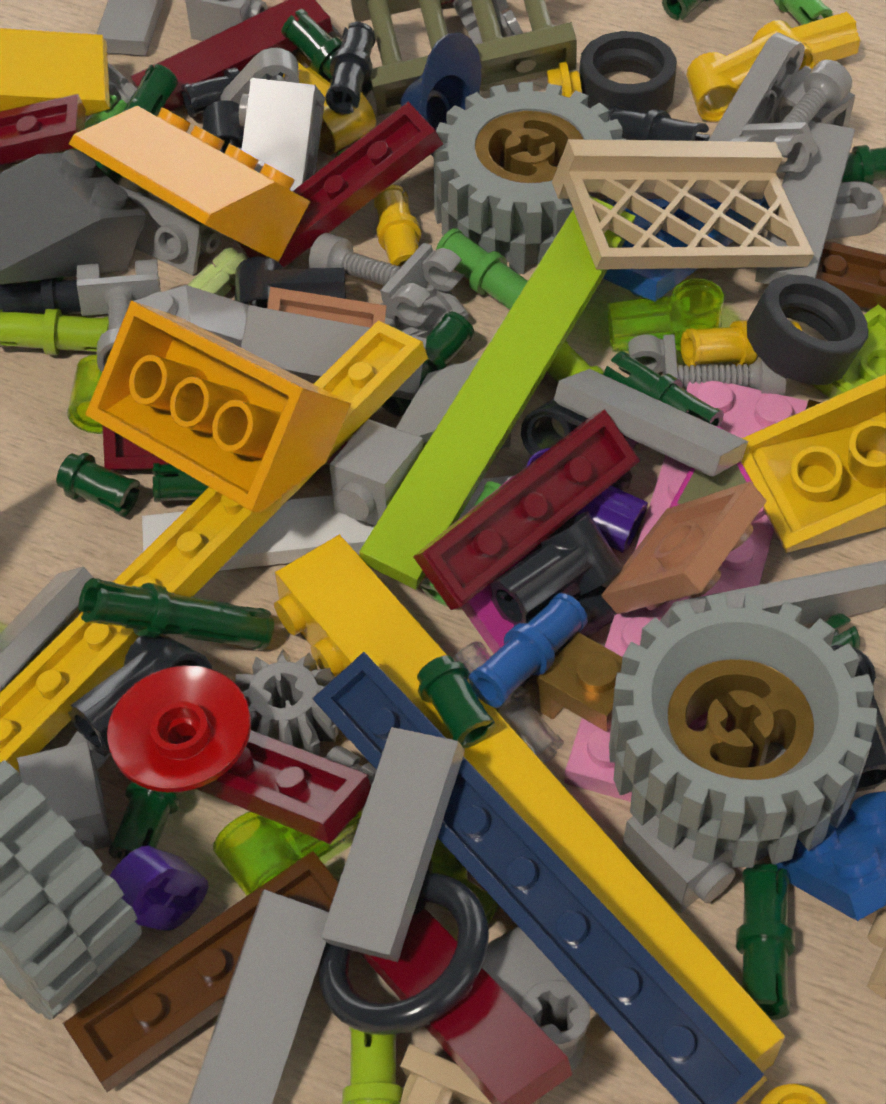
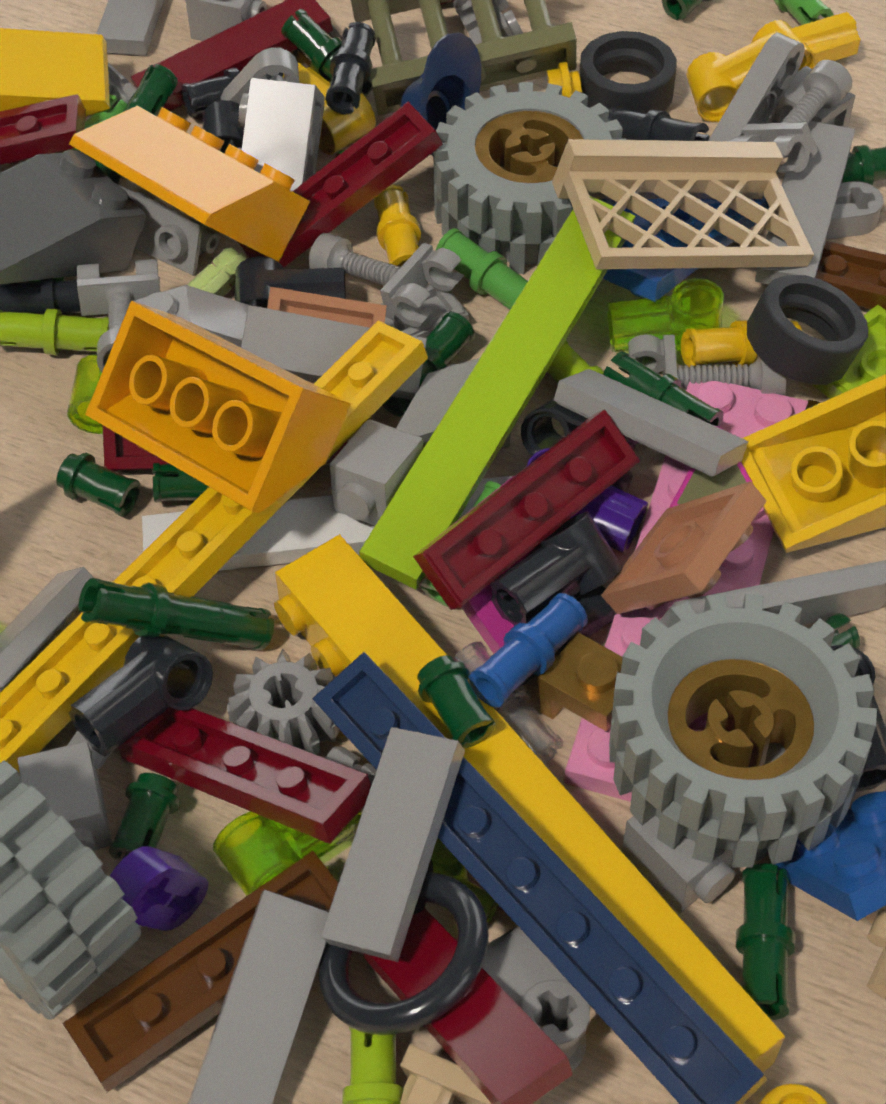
red dish [107,666,251,793] -> none

